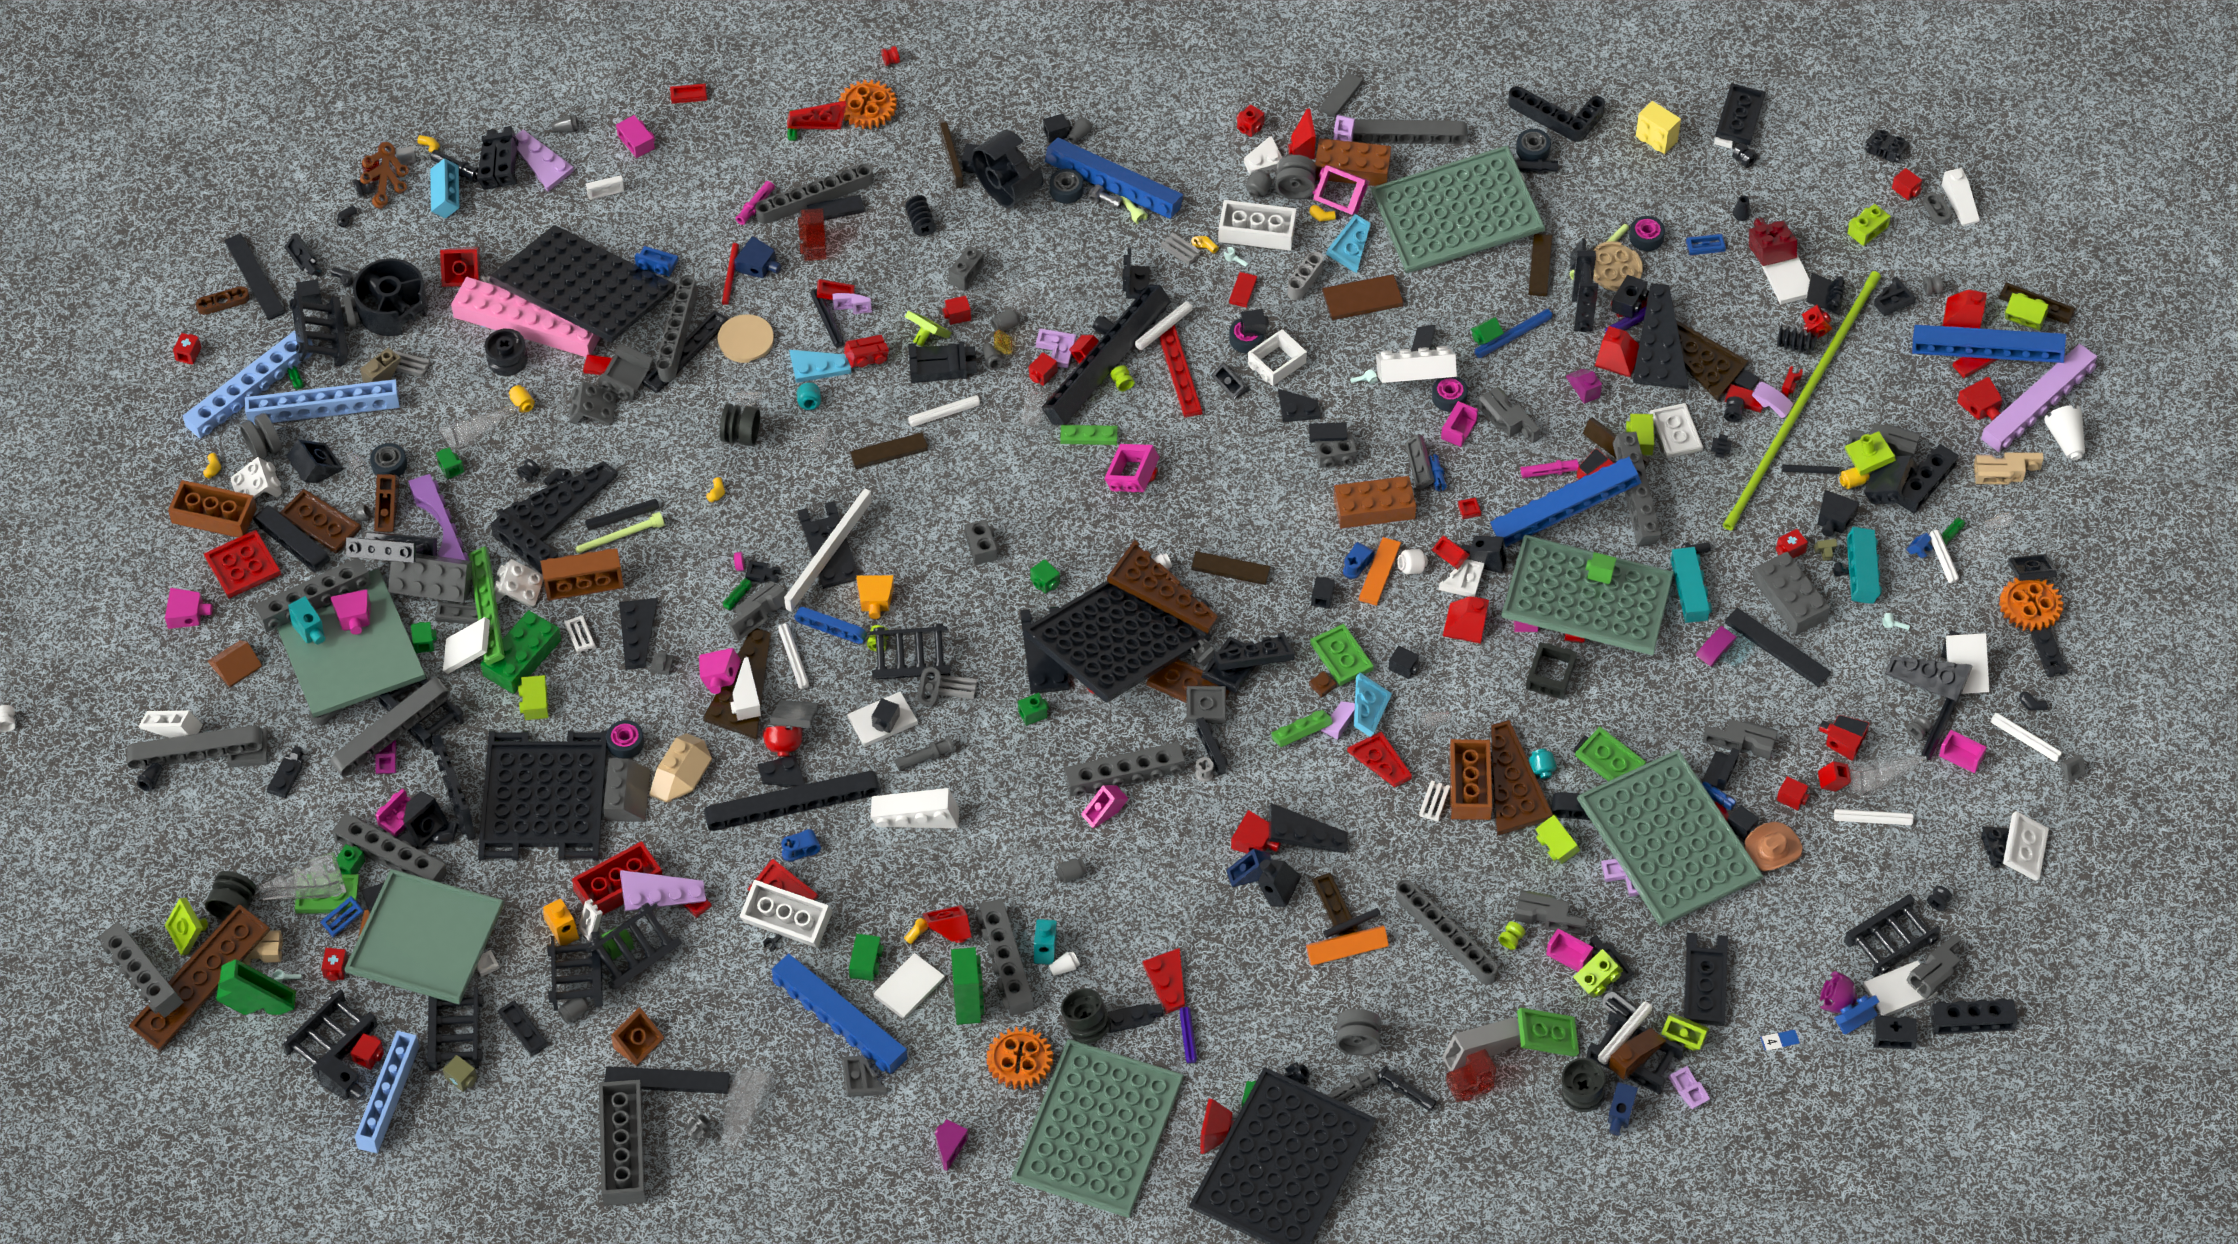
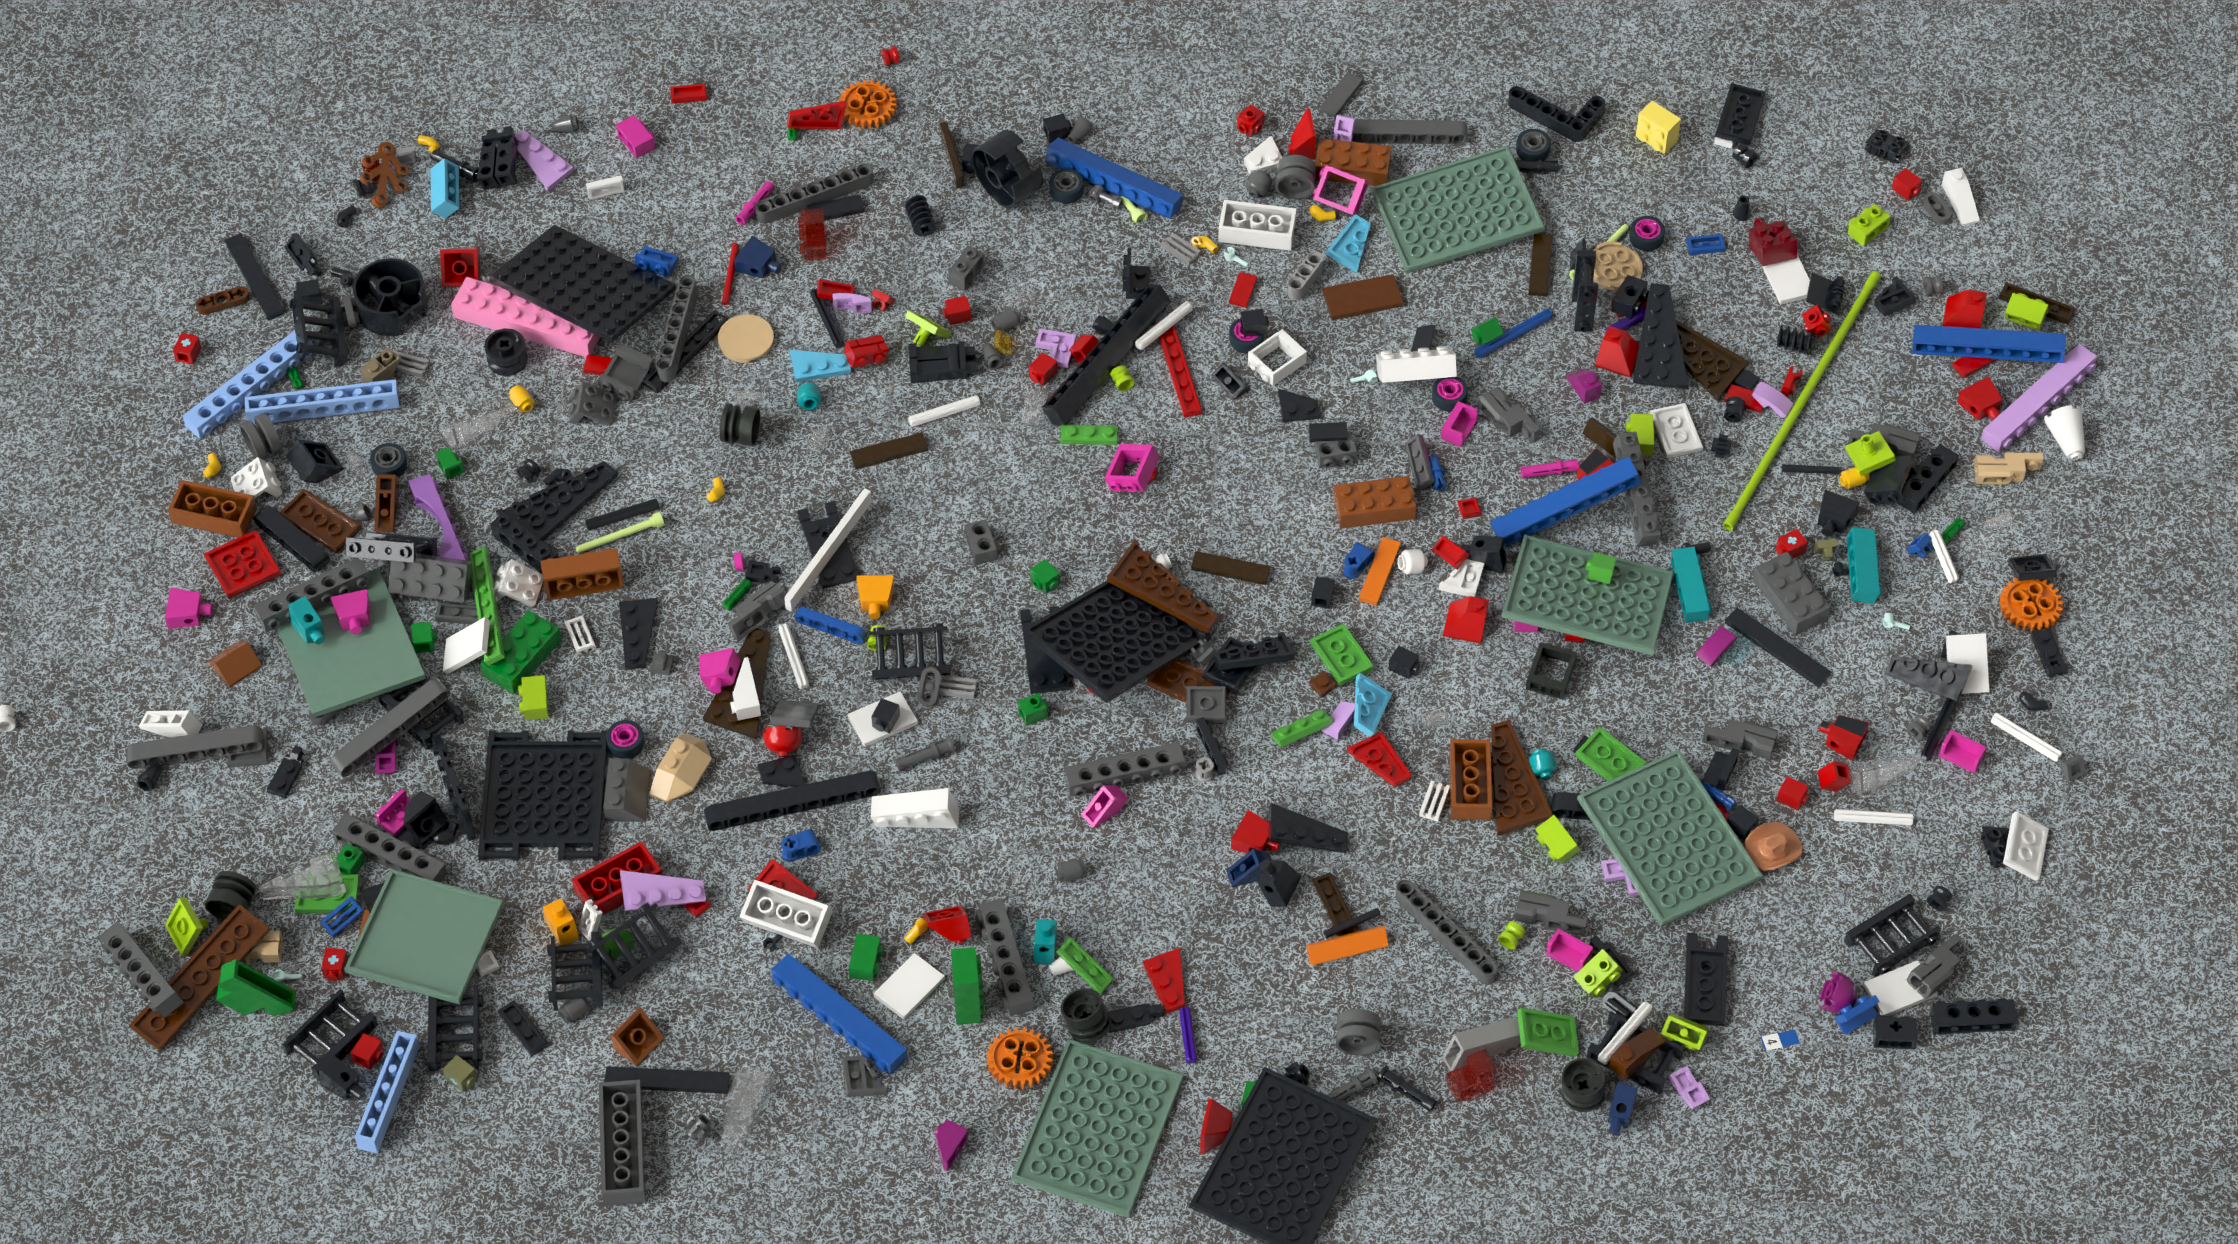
none -> red tile [871,289,895,312]
none -> bright green tile [1056,937,1114,994]

